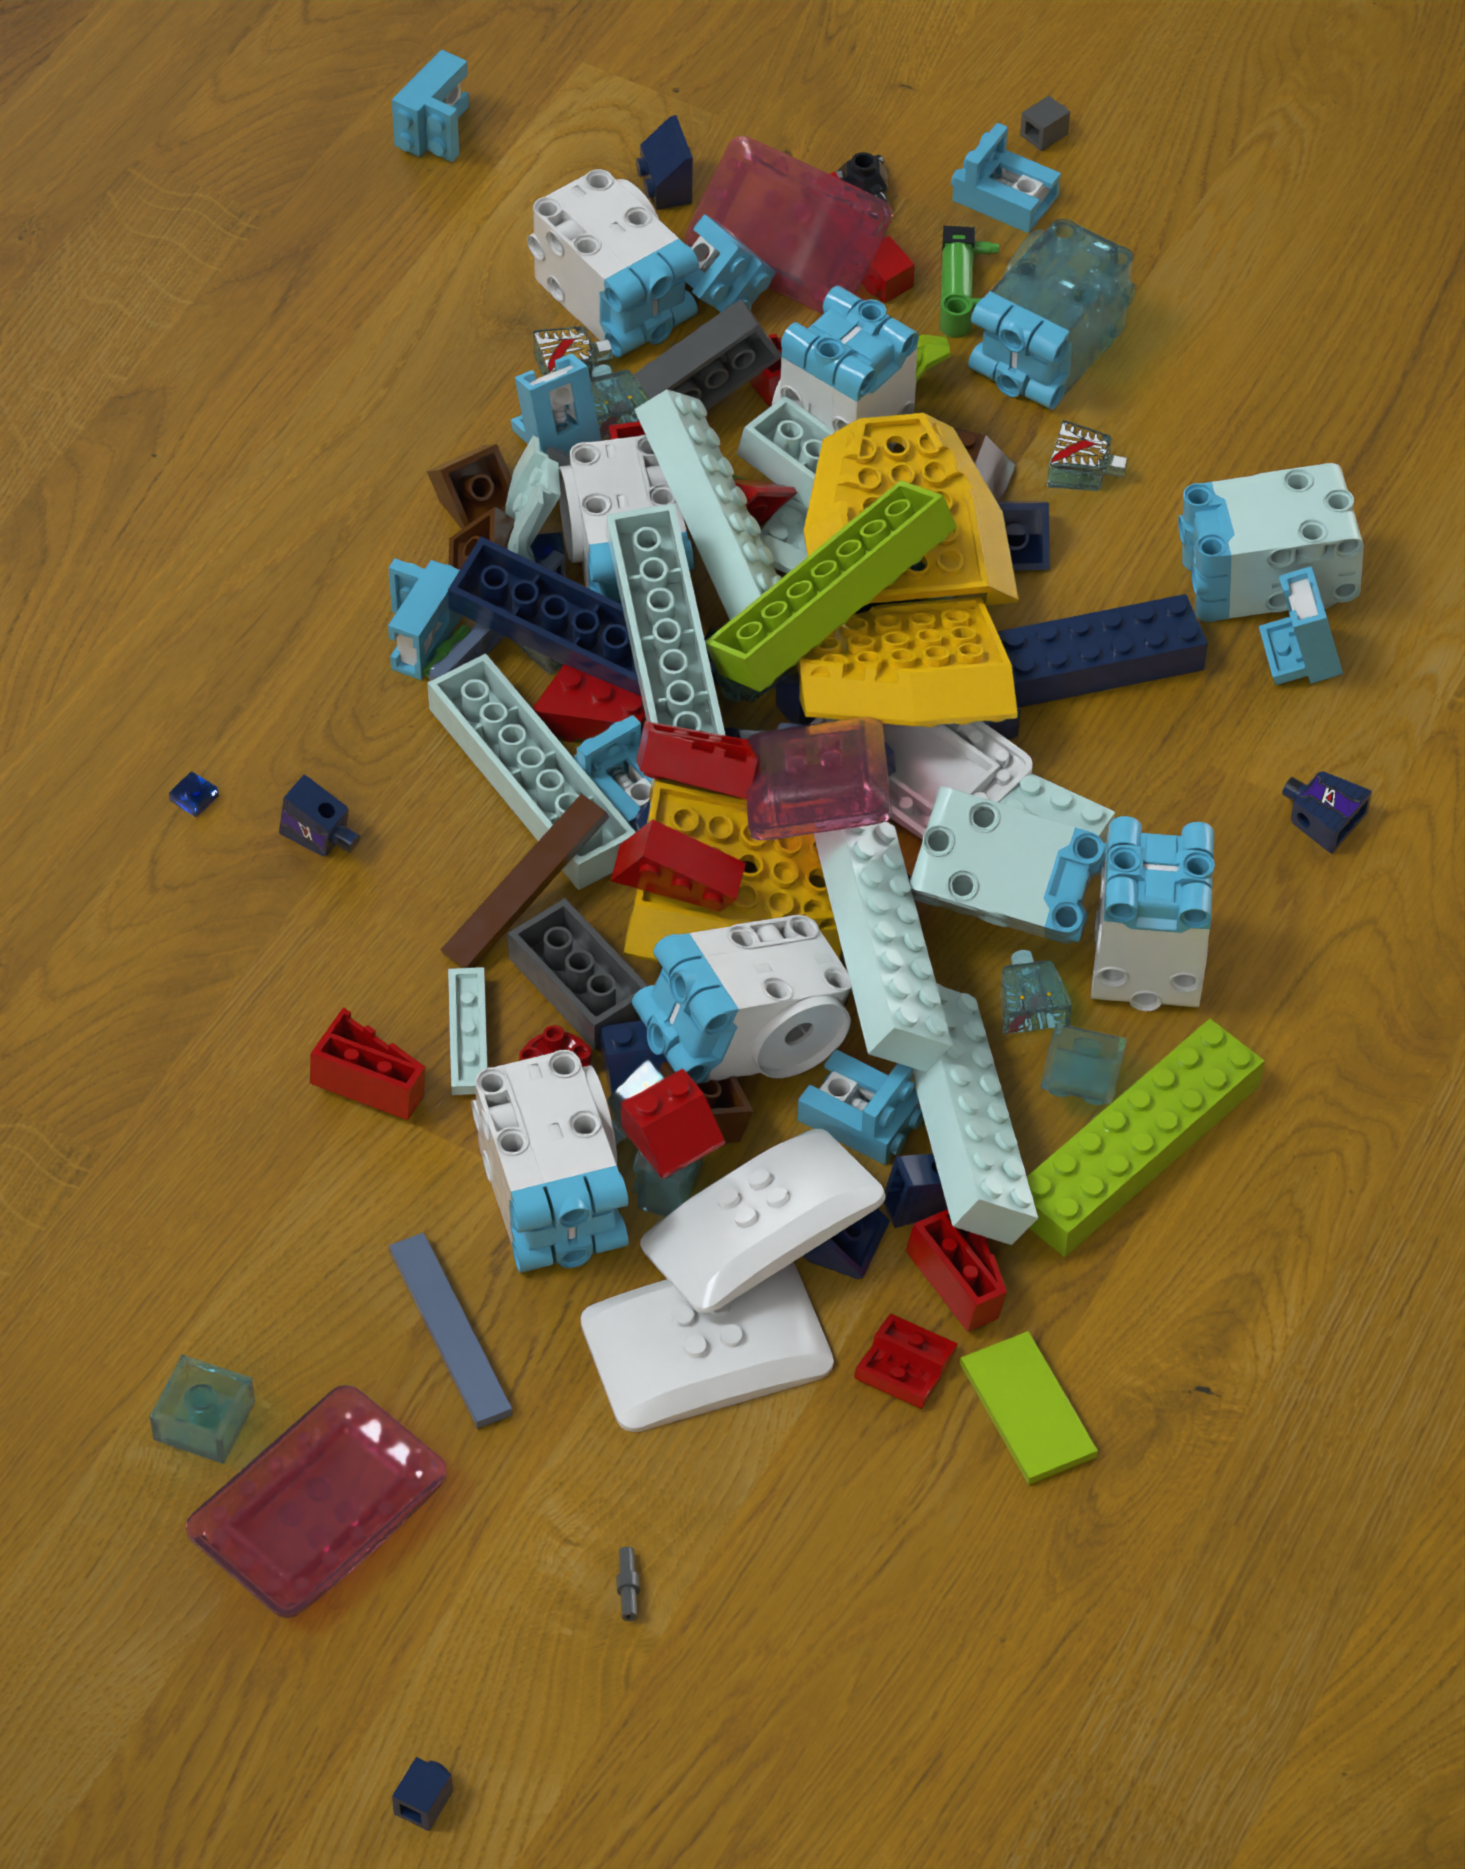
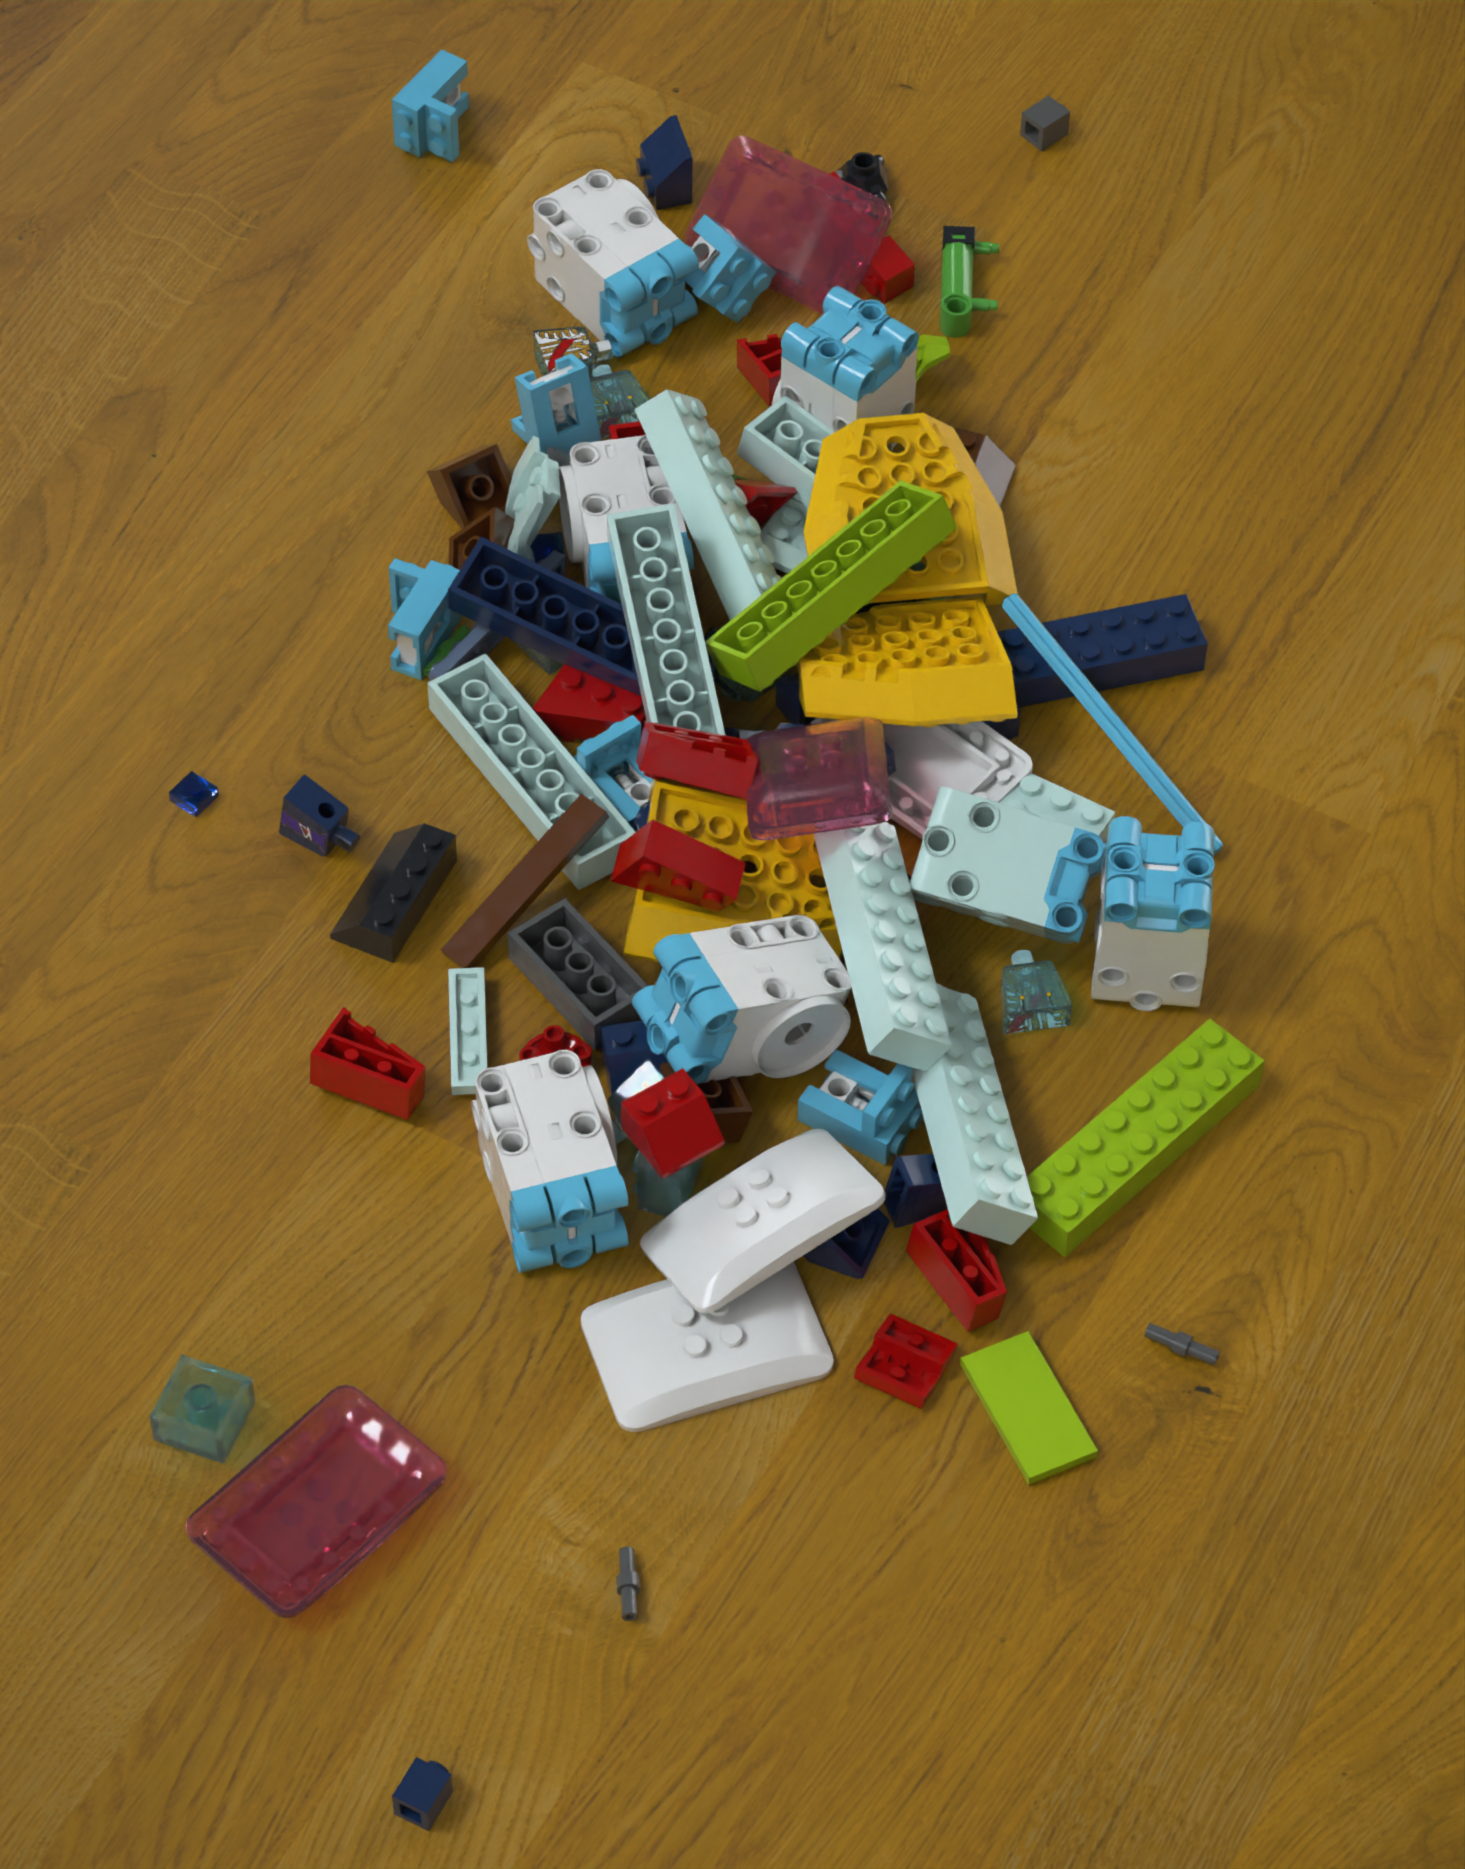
sand blue tile [389,1232,512,1429] -> none
dark grey brick [634,299,782,411] -> none
medium azure brick [951,122,1061,233] -> none
clear light blue piece [968,219,1136,410] -> none
dark blue slope [997,501,1050,570] -> none
clear light blue brick [1040,1023,1127,1105] -> none
torso [1047,420,1128,491] -> none
light aqua piece [1178,463,1364,622] -> none
medium azure brick [1259,566,1343,685] -> none
dark blue torso [1282,771,1372,854] -> none
none -> black slope [330,823,457,963]
none -> medium azure axle [1002,593,1223,856]
none -> dark grey bar [1144,1323,1220,1365]

